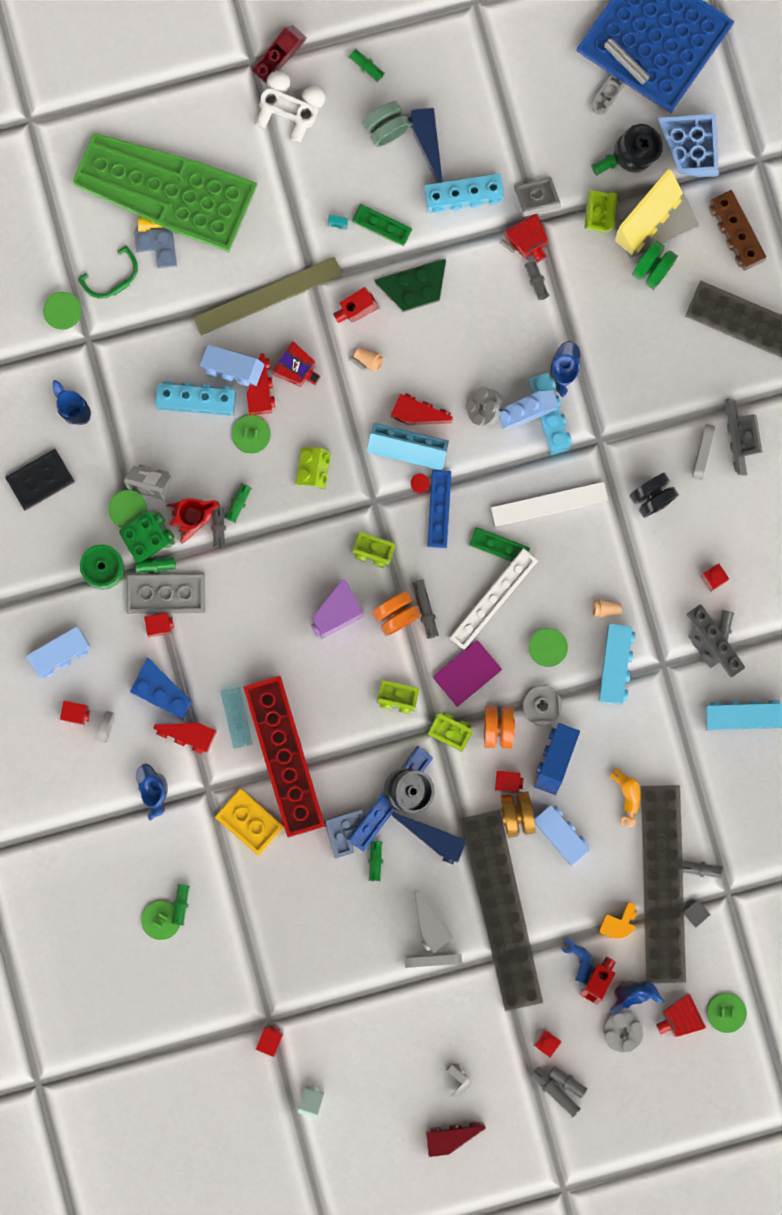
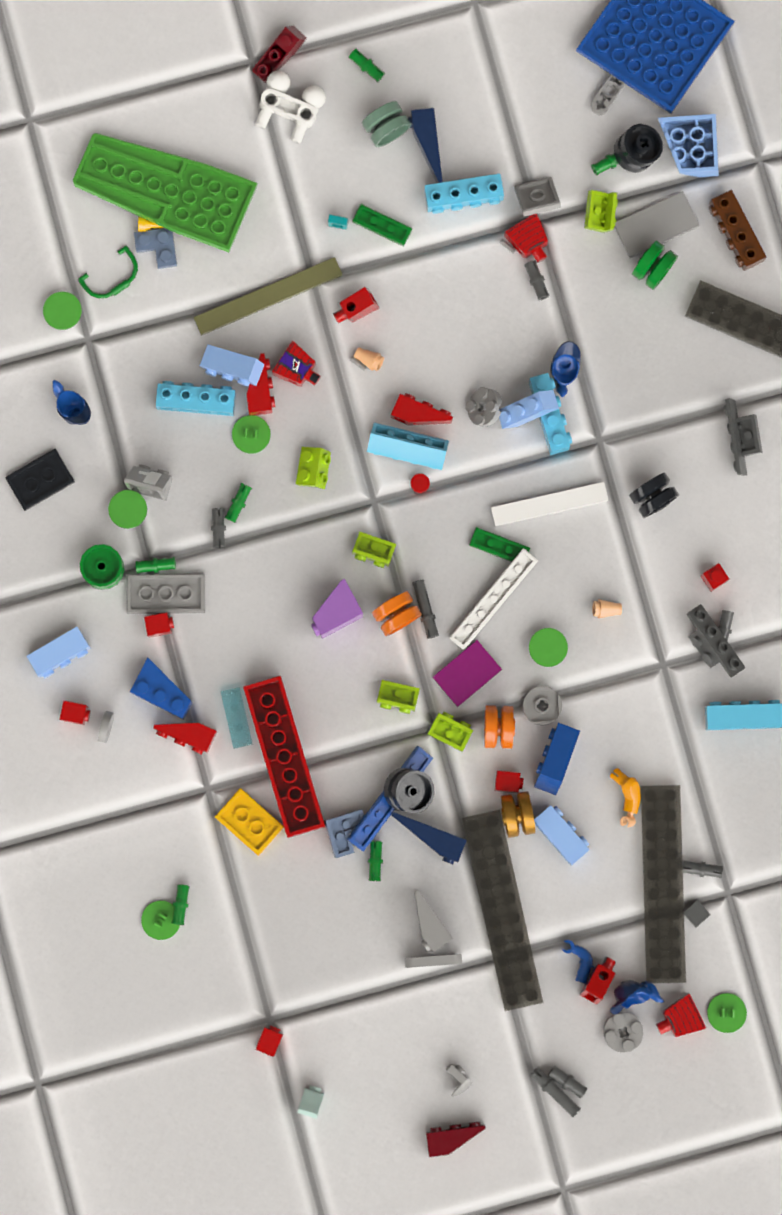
green bracket [119,510,176,563] -> none
blue hair [136,763,168,821] -> none
red piece [166,498,220,544] -> none
dark green wing [375,259,446,312] -> none
blue tile [427,470,452,549] -> none
red brick [533,1029,562,1058] -> none
medium azure brick [598,624,635,705] -> none
light orange brick [598,902,638,939] -> none
light grey axle [604,38,650,84] -> none
light yellow slope [614,169,683,255] -> none
light grey beam [692,424,715,480] -> none

